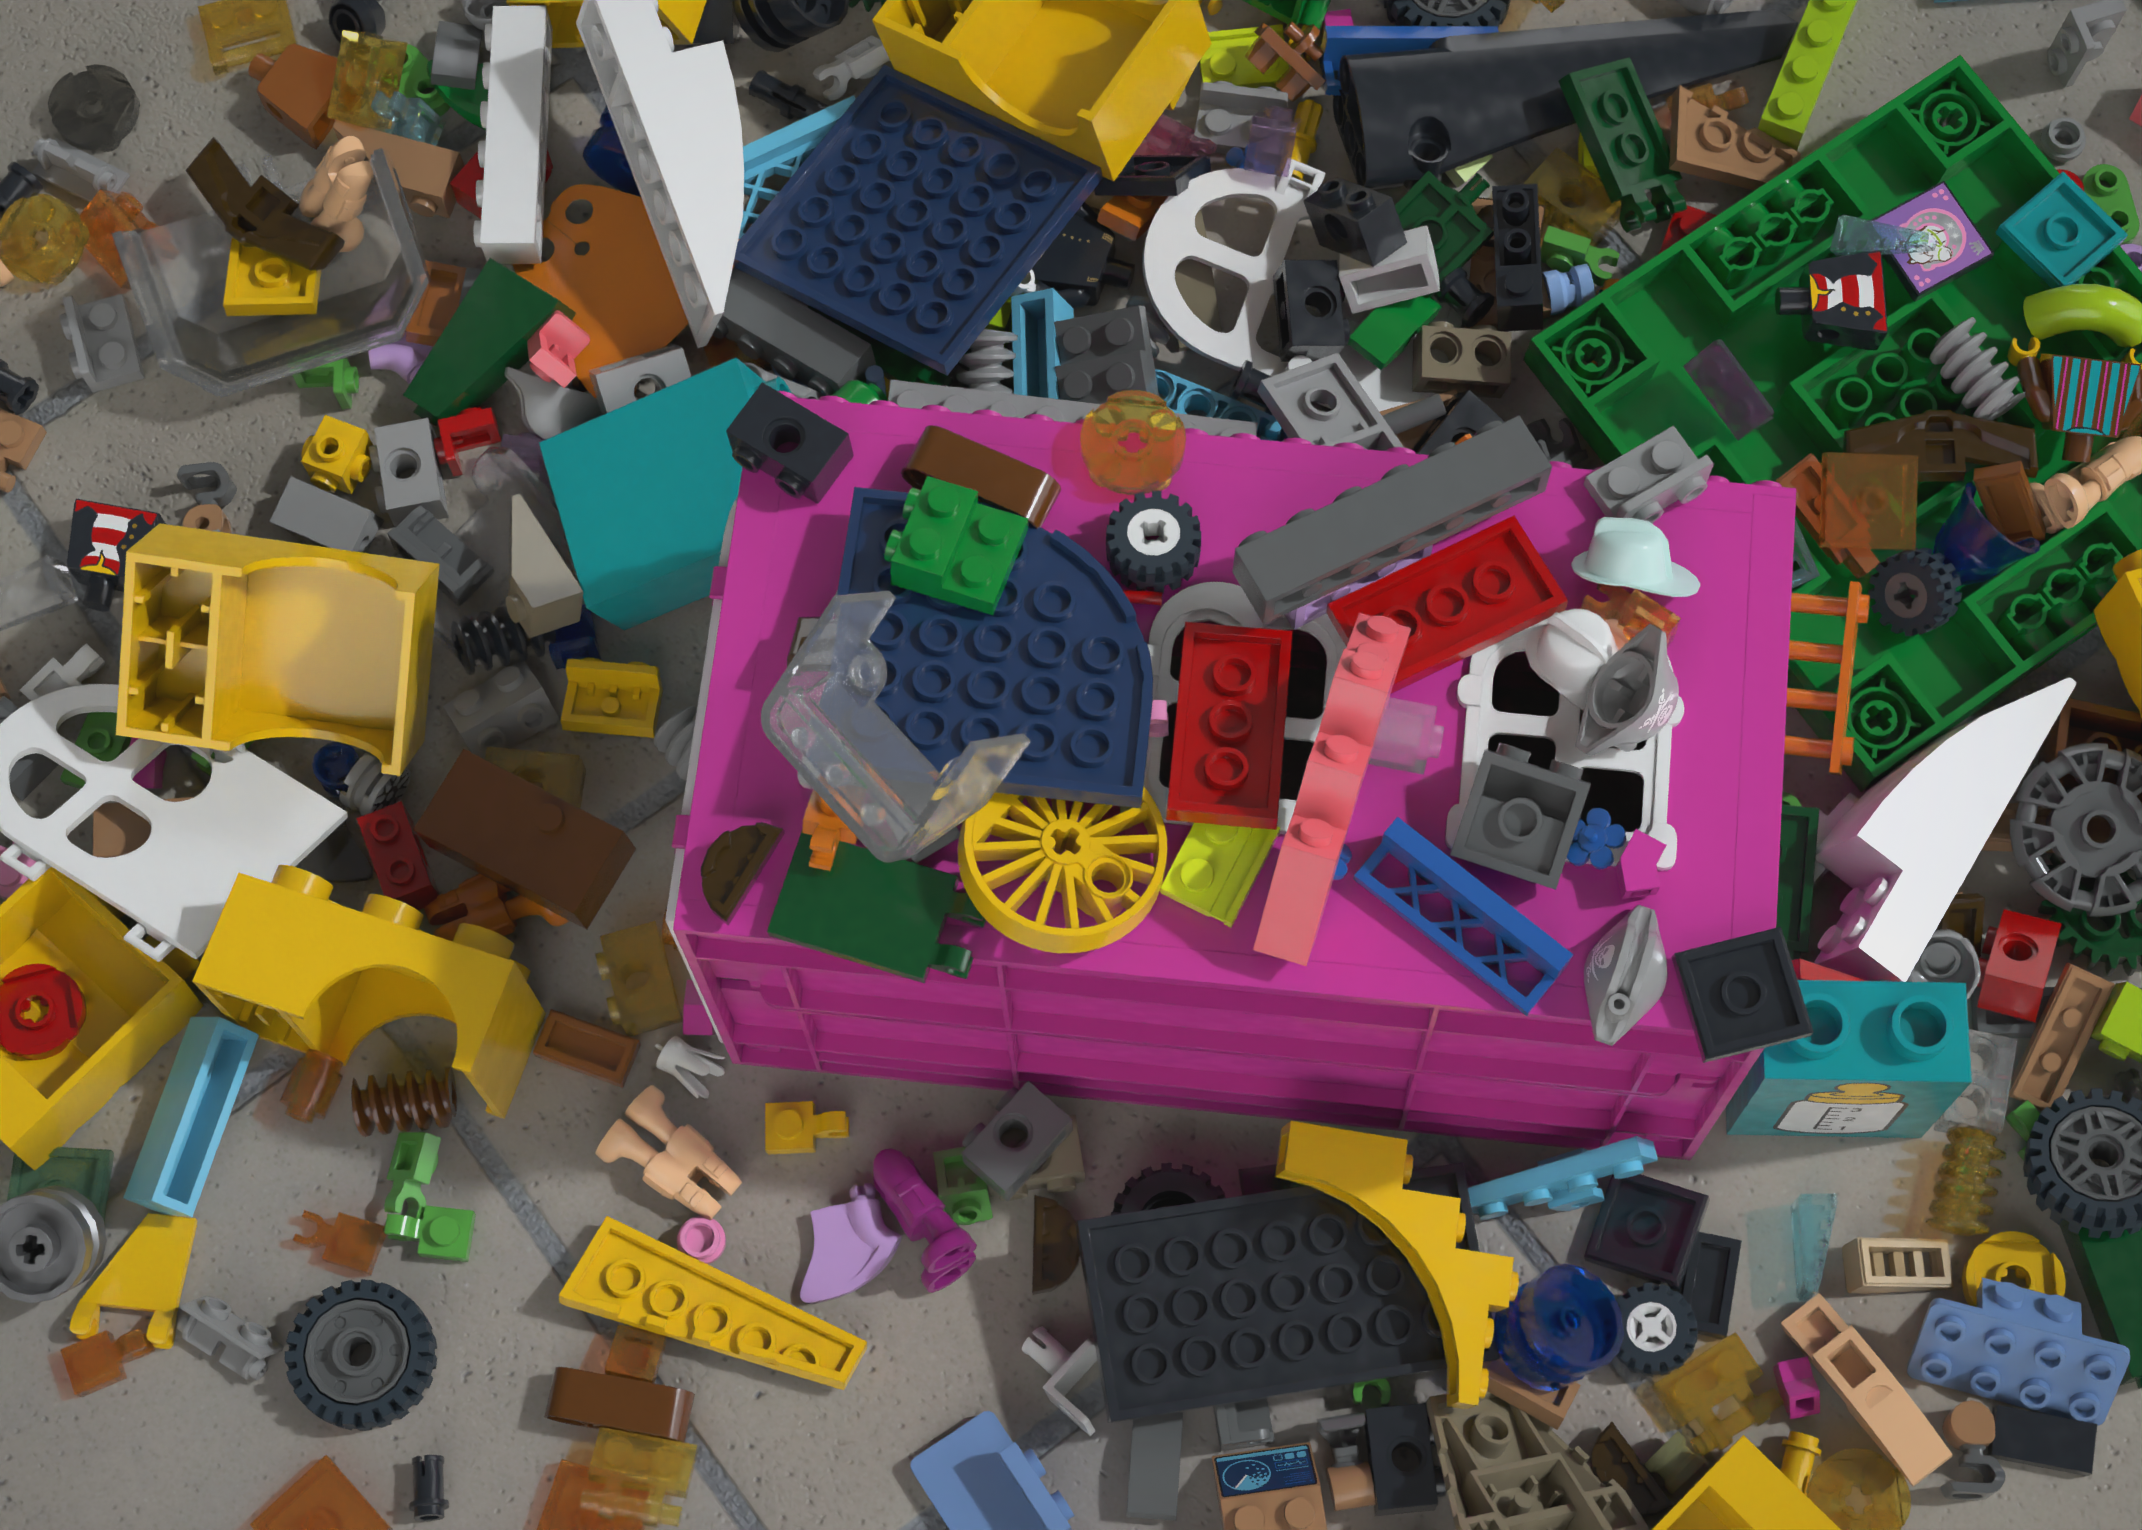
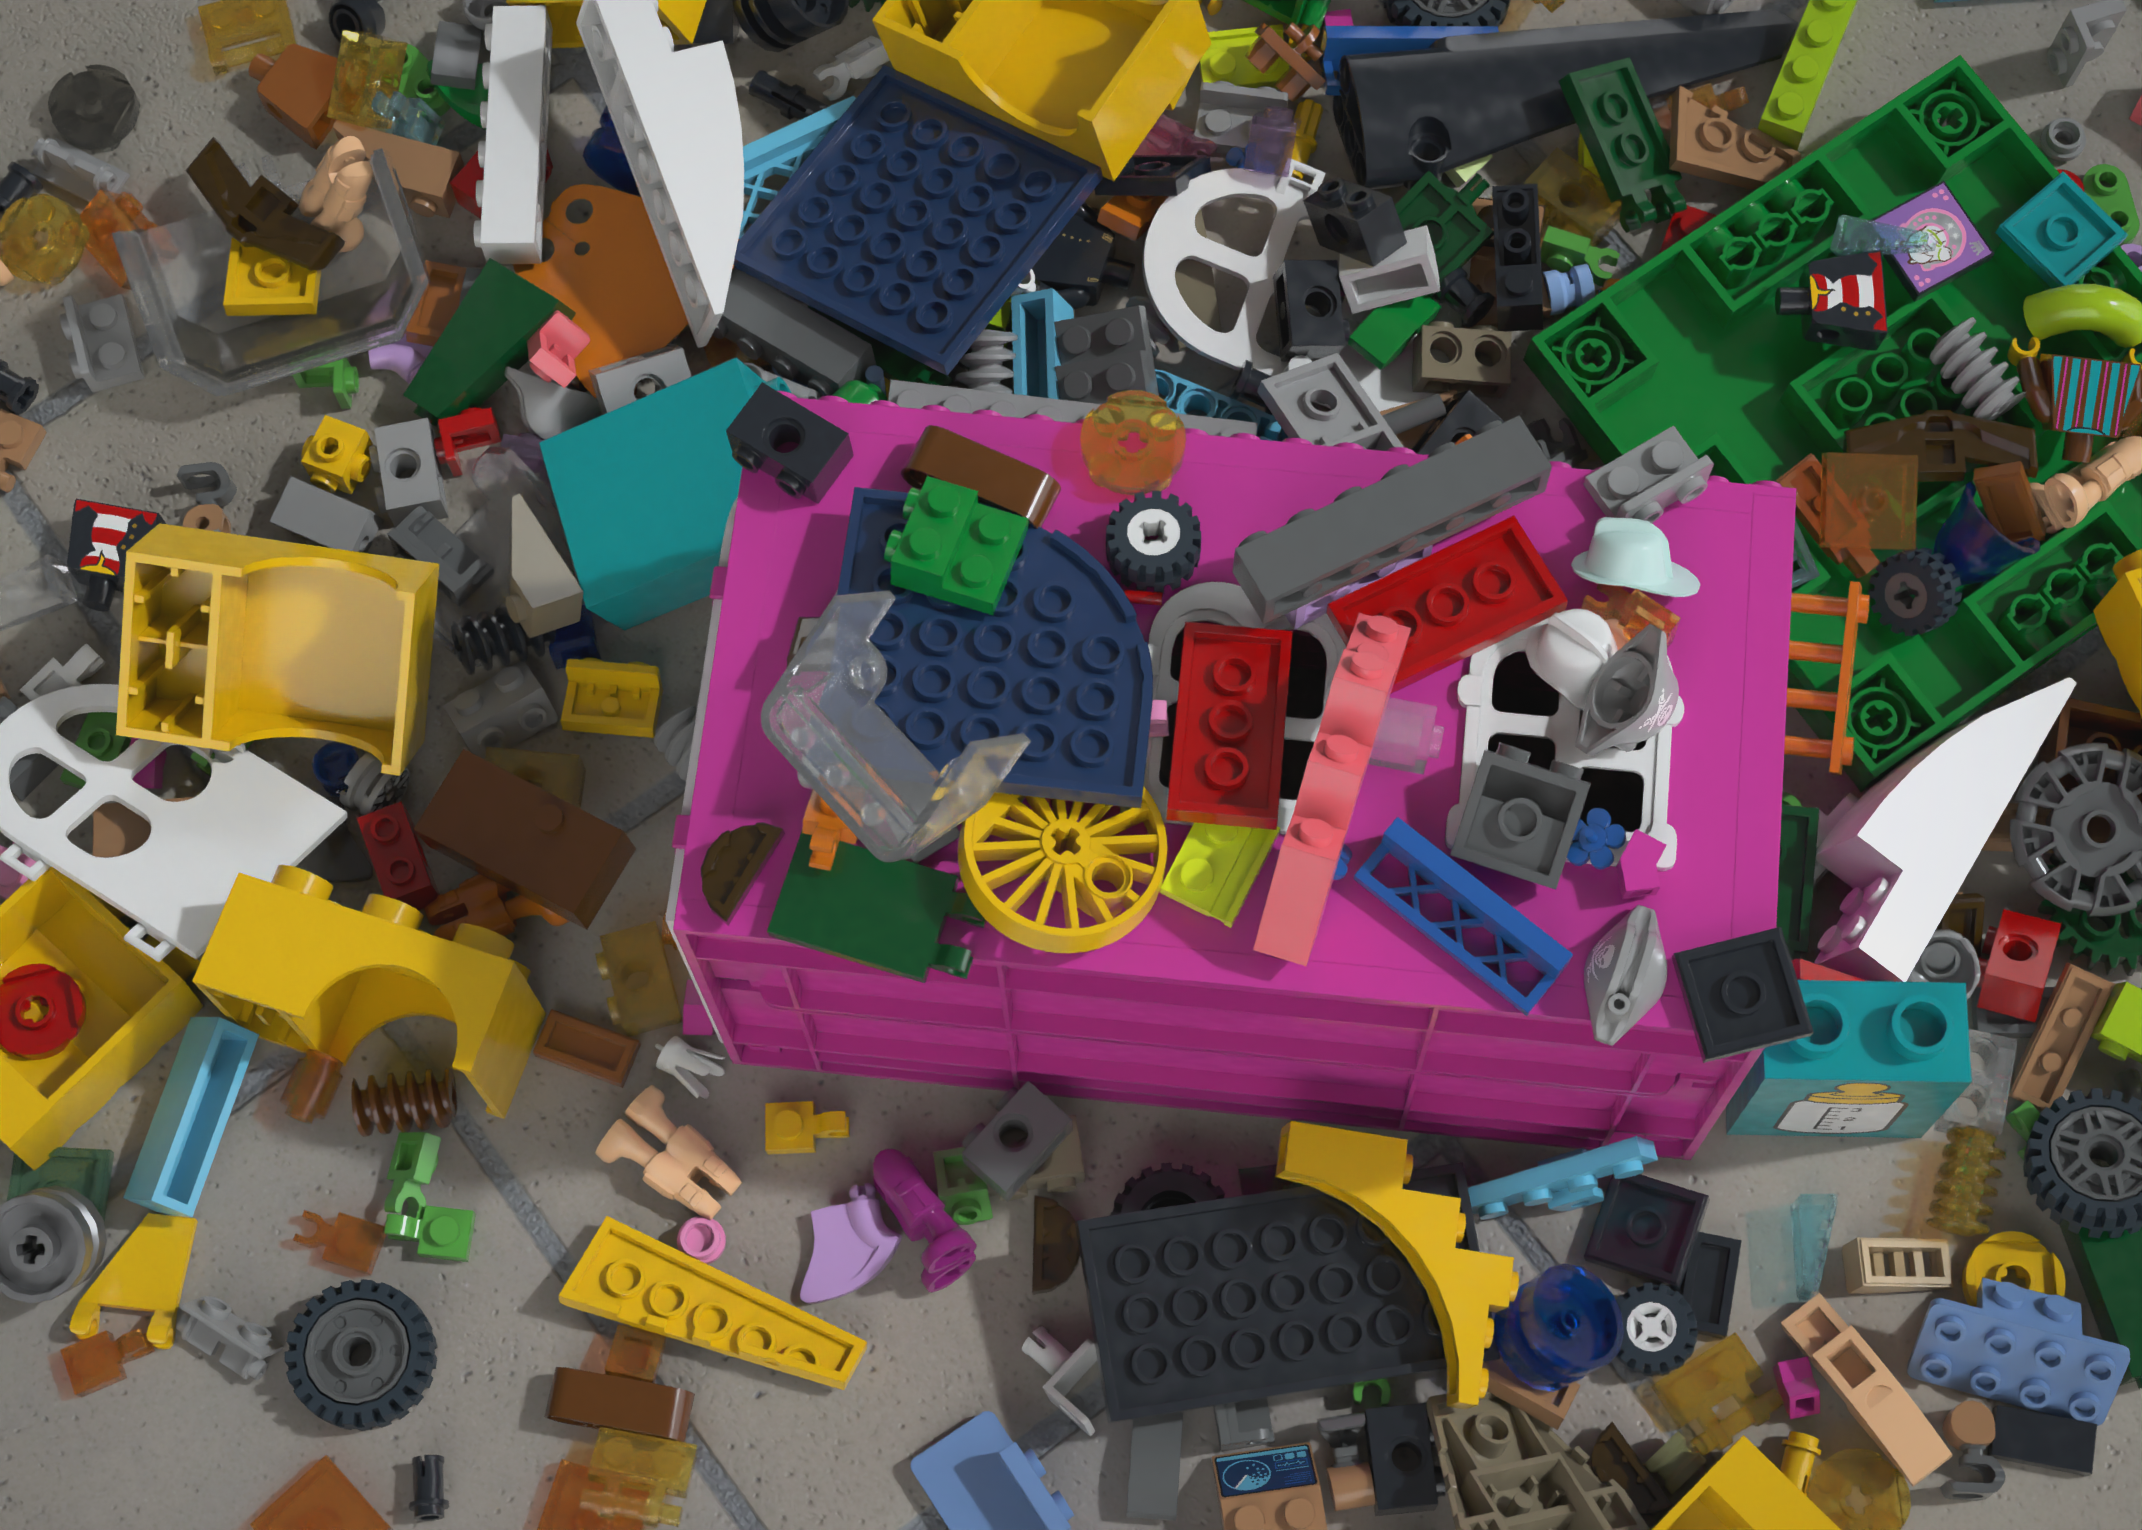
clear purple bracket [1683,339,1774,441] -> none

